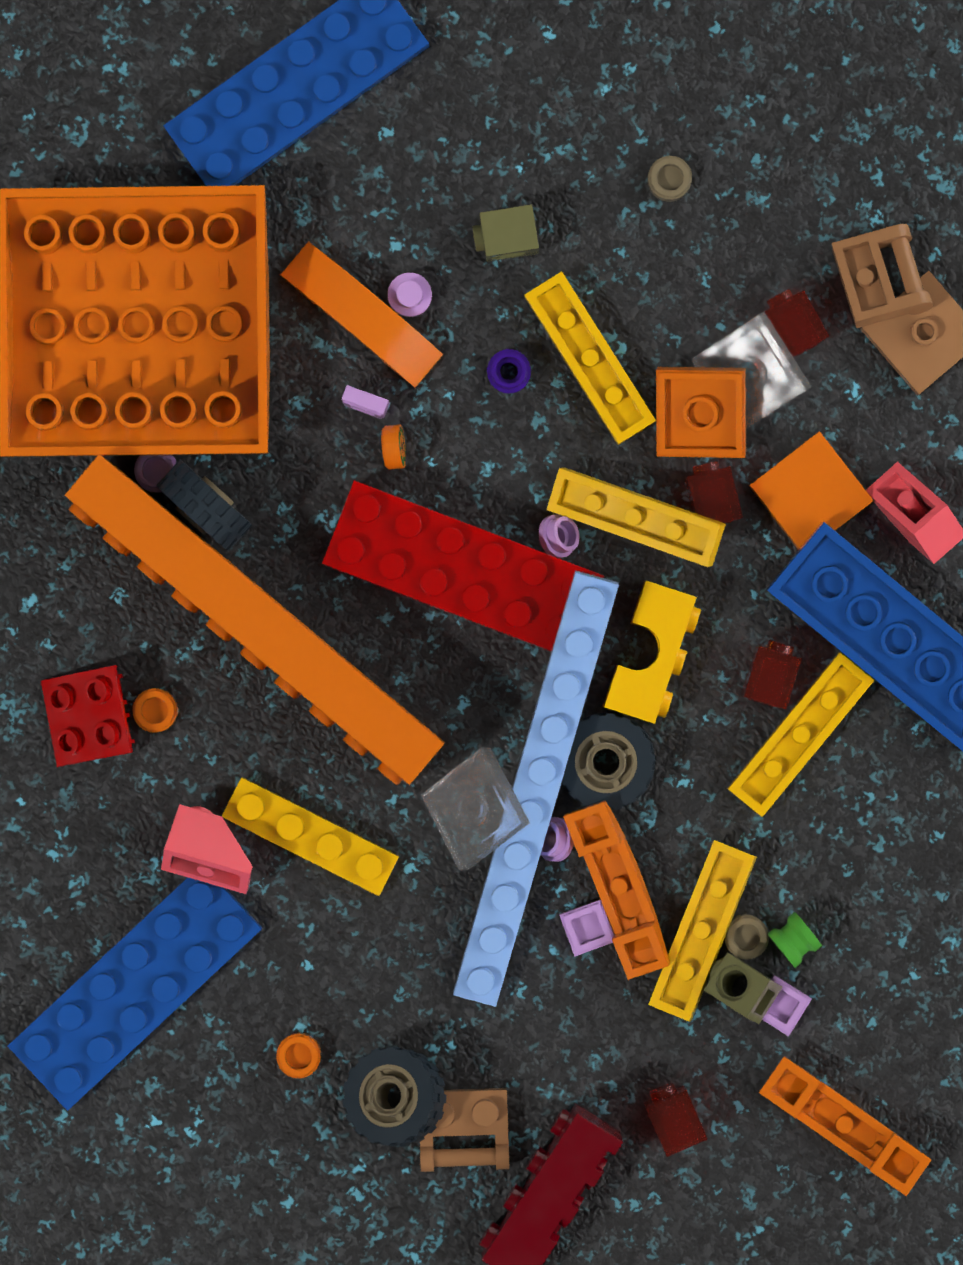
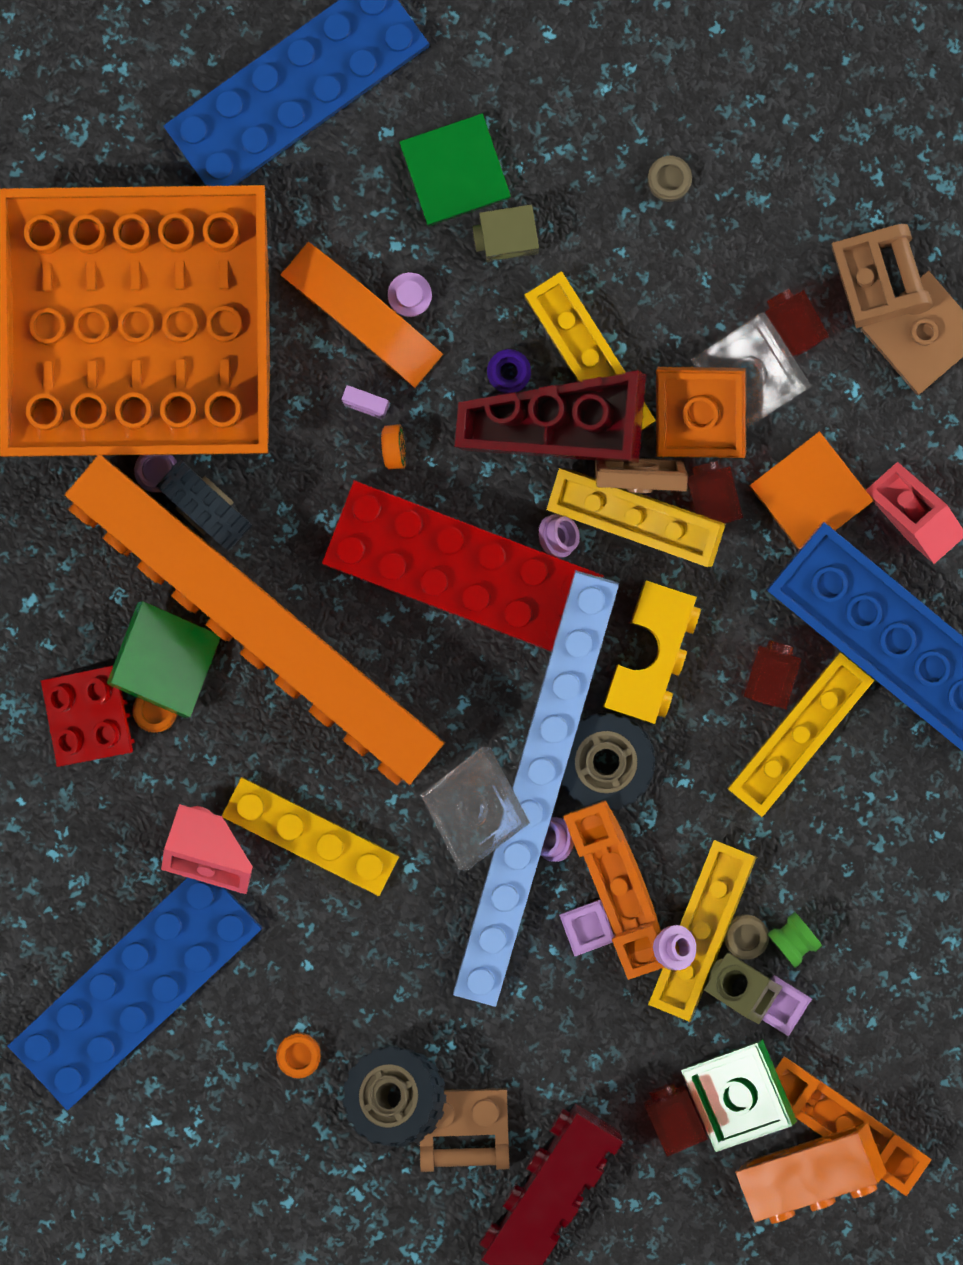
none -> green tile [107,601,220,718]
none -> green tile [399,113,511,227]
none -> dark red wedge [455,370,646,463]
none -> medium nougat plate [595,458,688,493]
none -> lavender plate [653,925,696,970]
none -> tile [681,1039,797,1152]
none -> orange brick [735,1122,887,1224]

